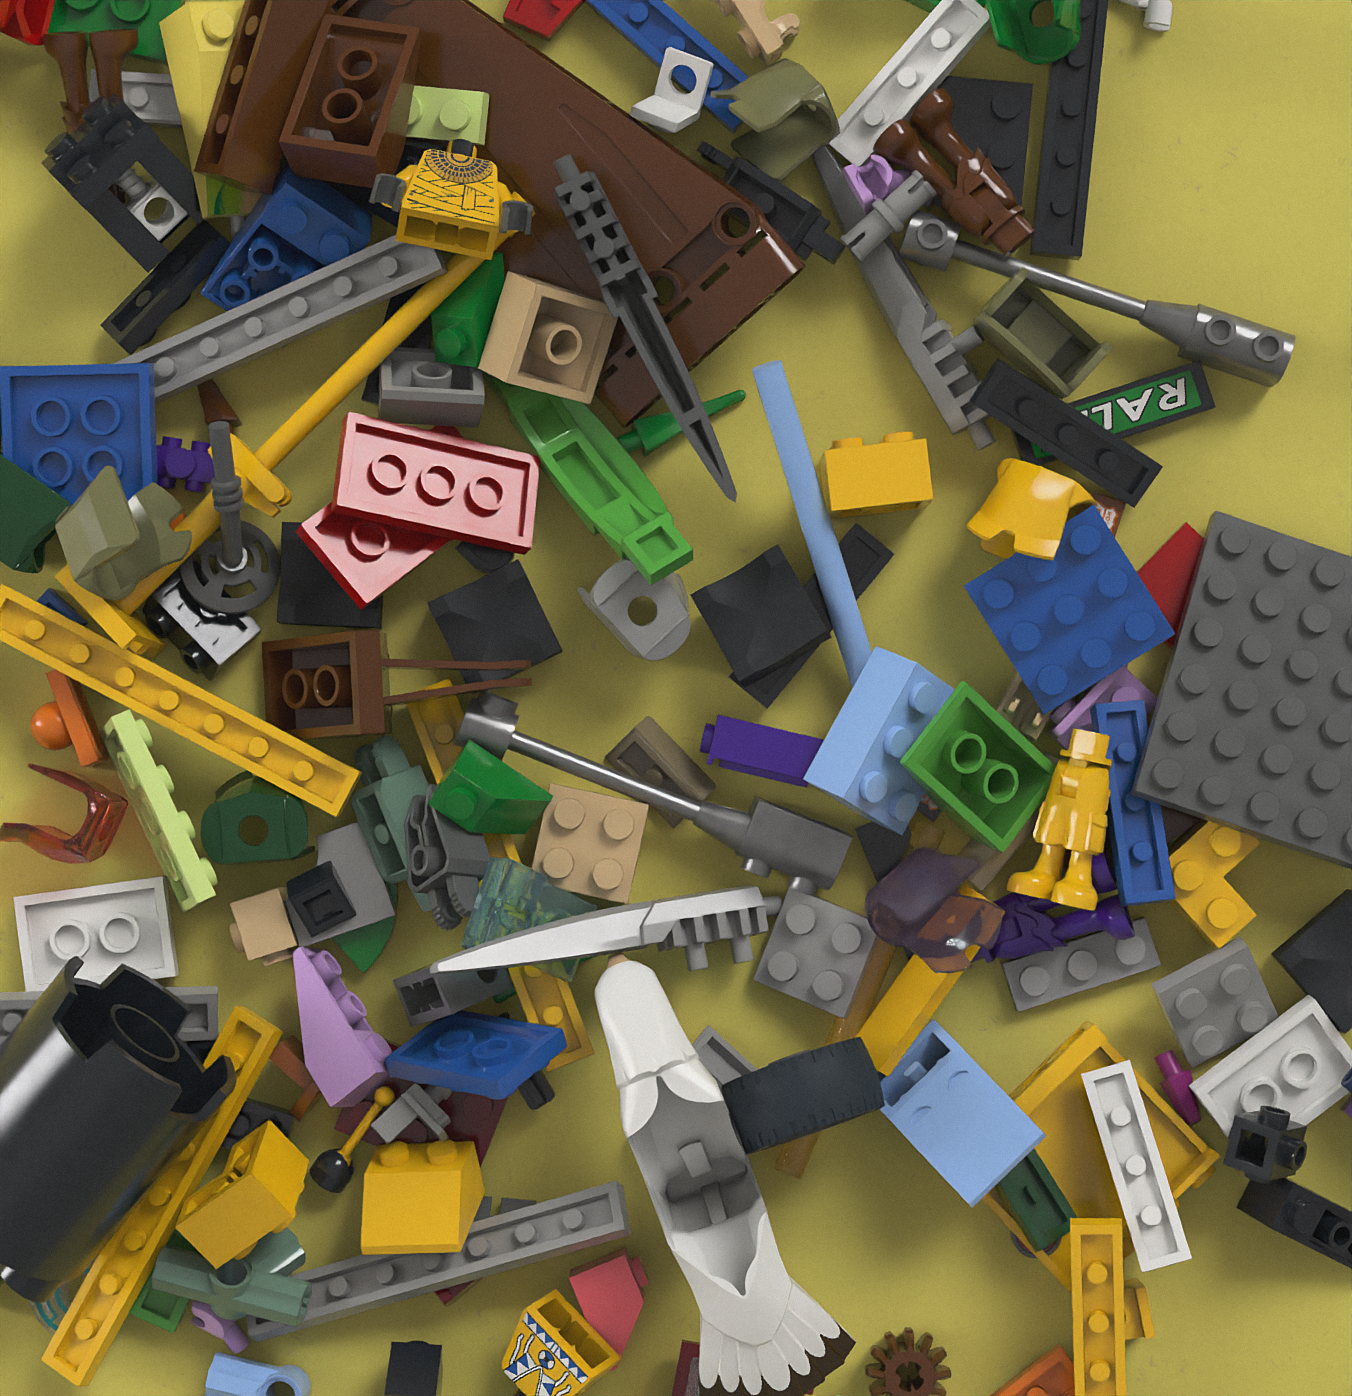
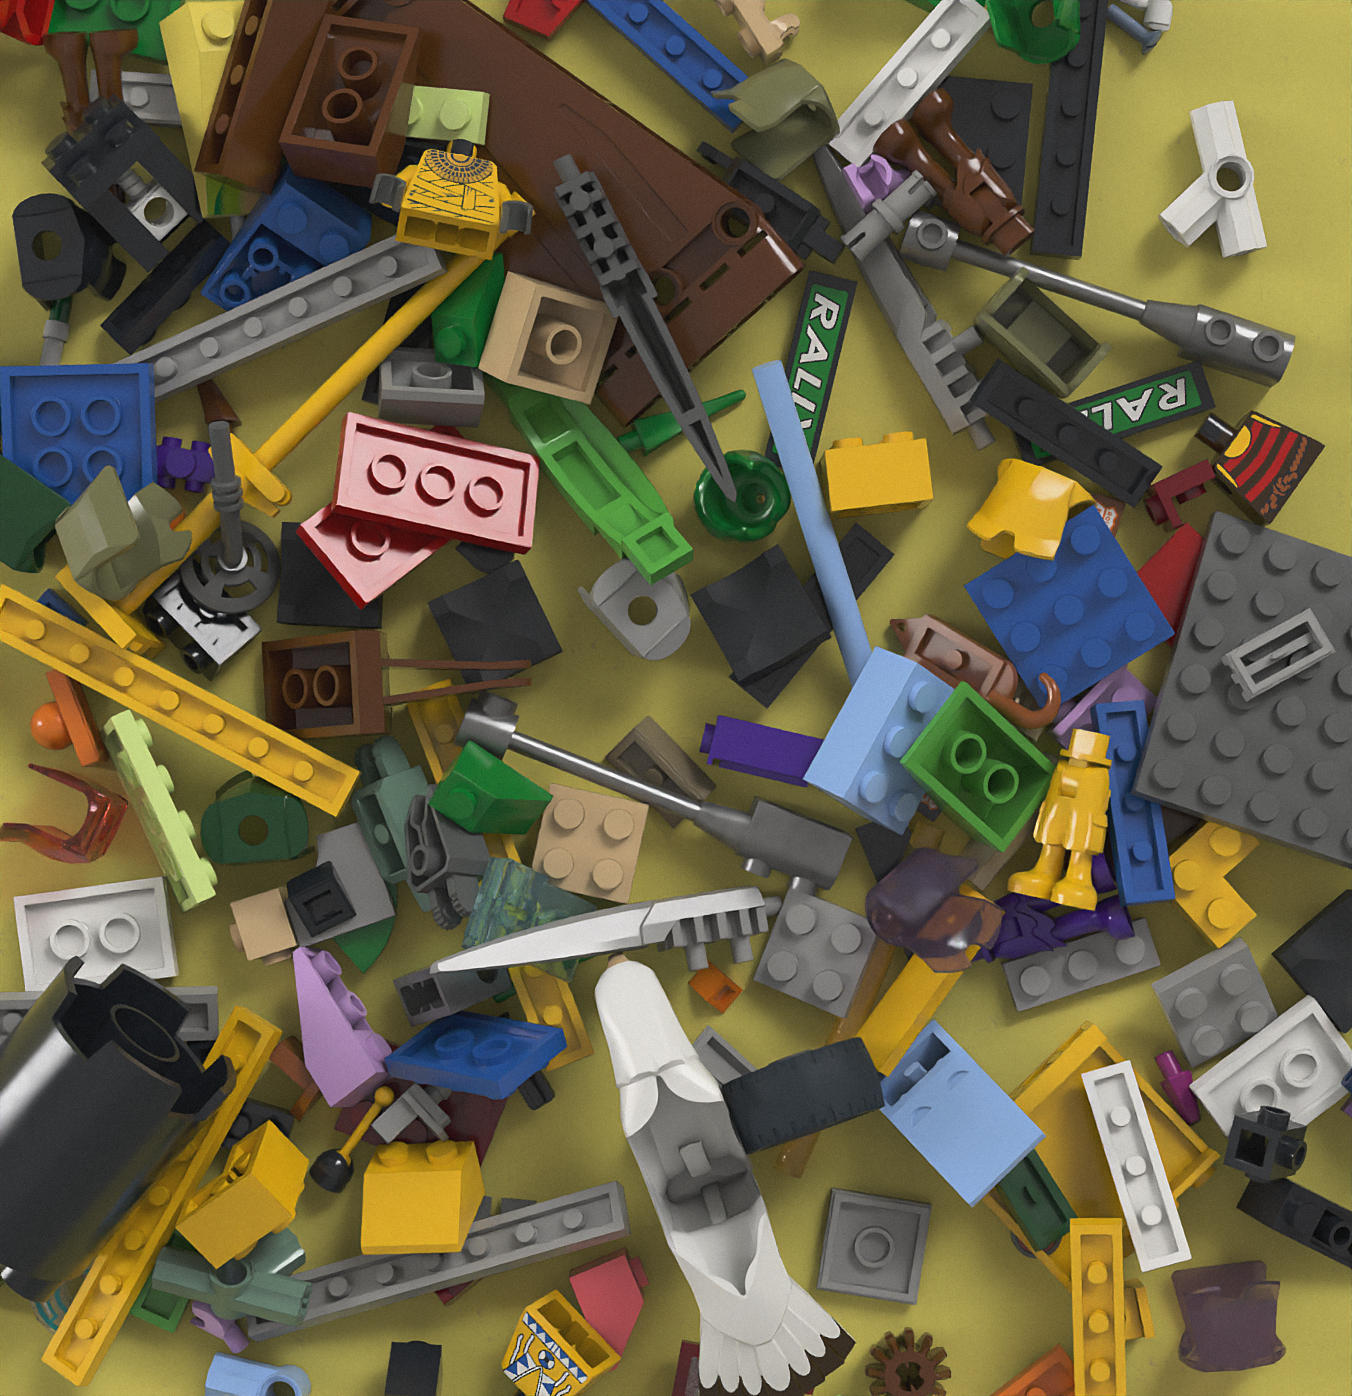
white bracket [630,47,714,133] -> none
none -> black piece [12,193,127,311]
none -> light grey piece [39,295,73,366]
none -> orange piece [688,960,743,1013]
none -> green piece [693,449,791,543]
none -> tile [764,270,858,470]
none -> light grey tile [816,1187,932,1305]
none -> dark orange plate [890,614,1061,730]
none -> sand blue piece [1107,4,1162,55]
none -> dark red bracket [1143,459,1216,533]
none -> white piece [1158,100,1267,259]
none -> piece [1171,1260,1287,1373]
none -> torso [1194,411,1325,527]
none -> light grey tile [1220,608,1336,702]

